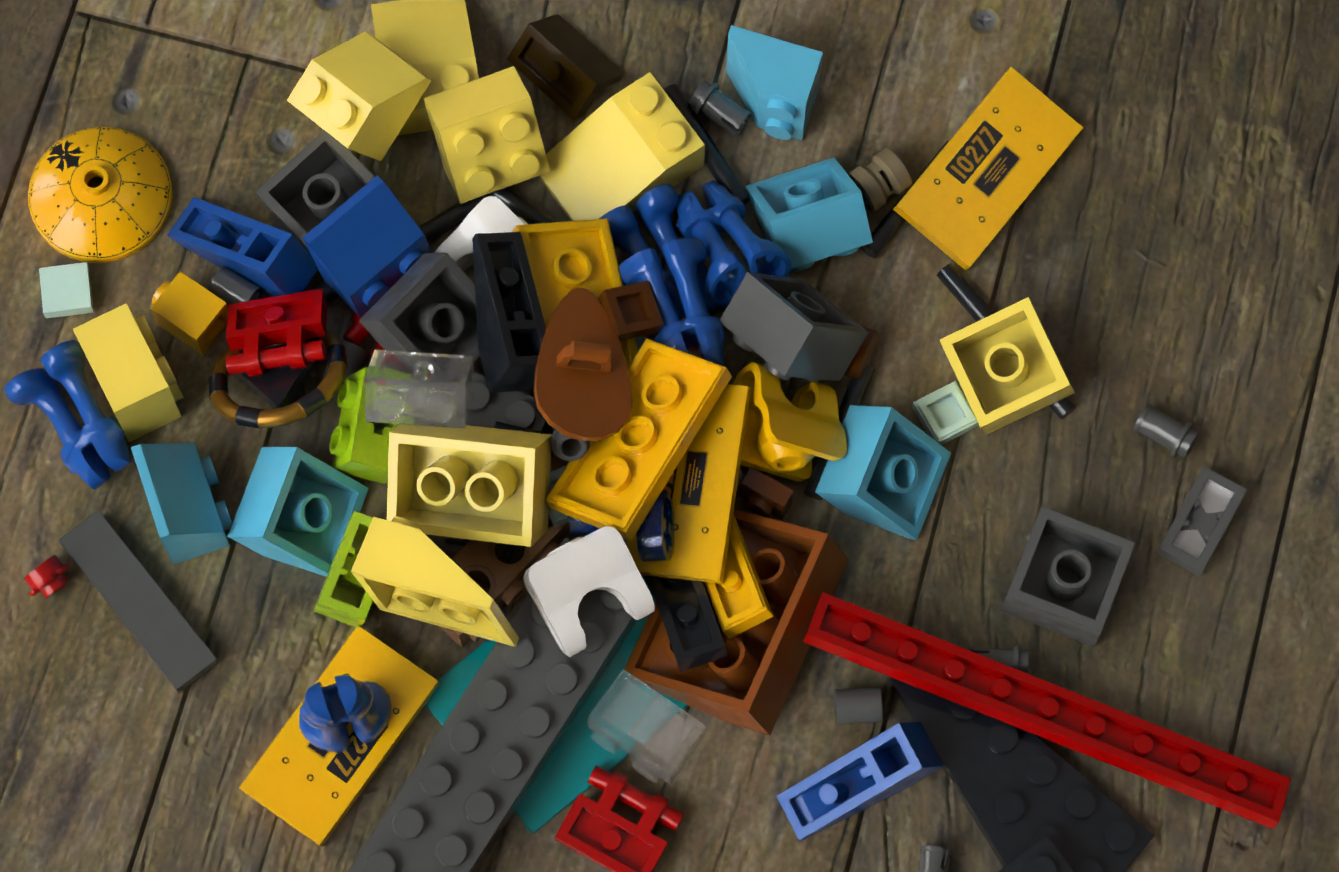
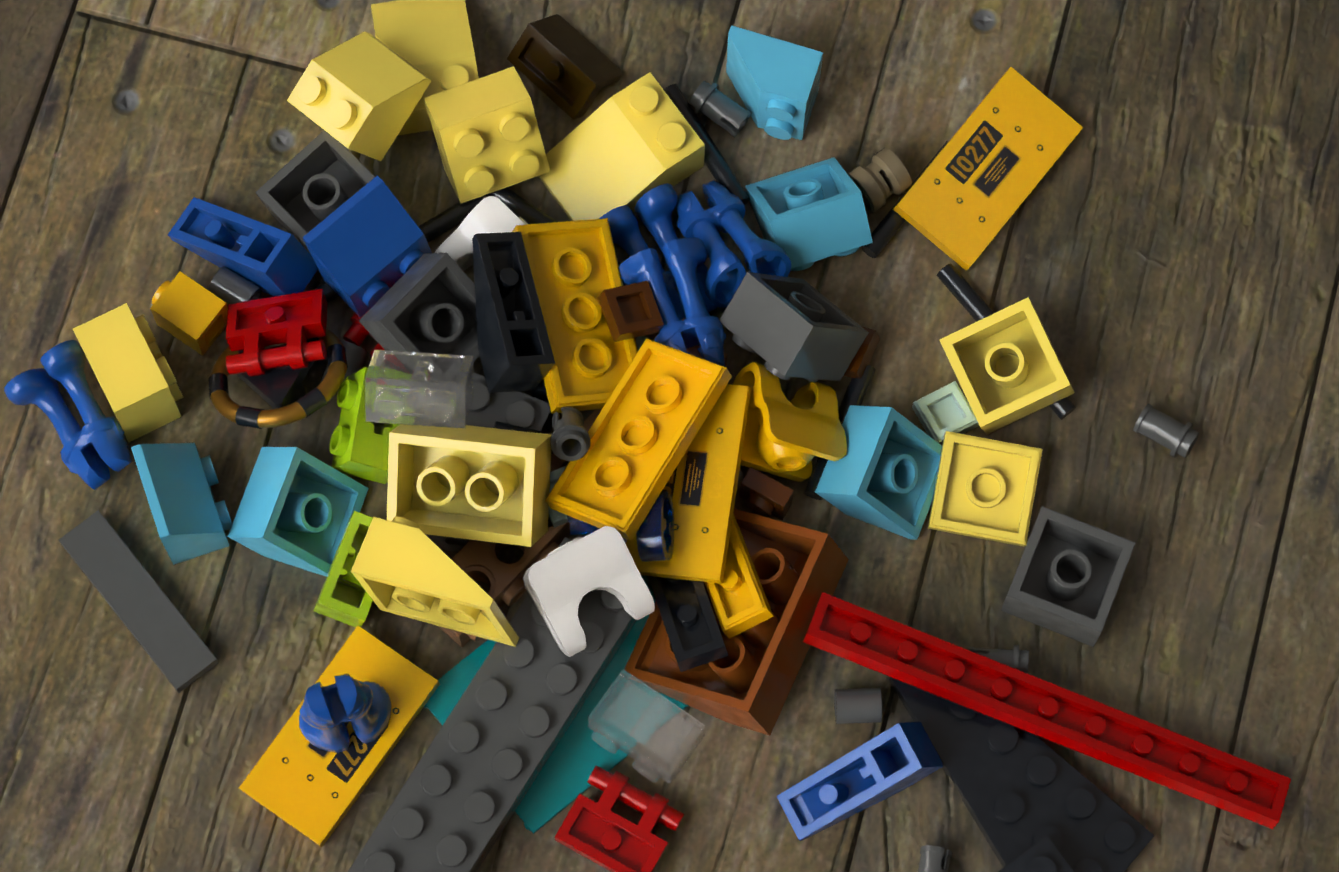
red plate [24,555,70,599] -> none
yellow dish [28,127,173,263] -> none
light aqua tile [39,262,94,319] -> none
dark orange shield [534,288,632,441] -> none
dark grey piece [1156,466,1247,577] -> none
none -> light yellow tile [928,431,1043,547]

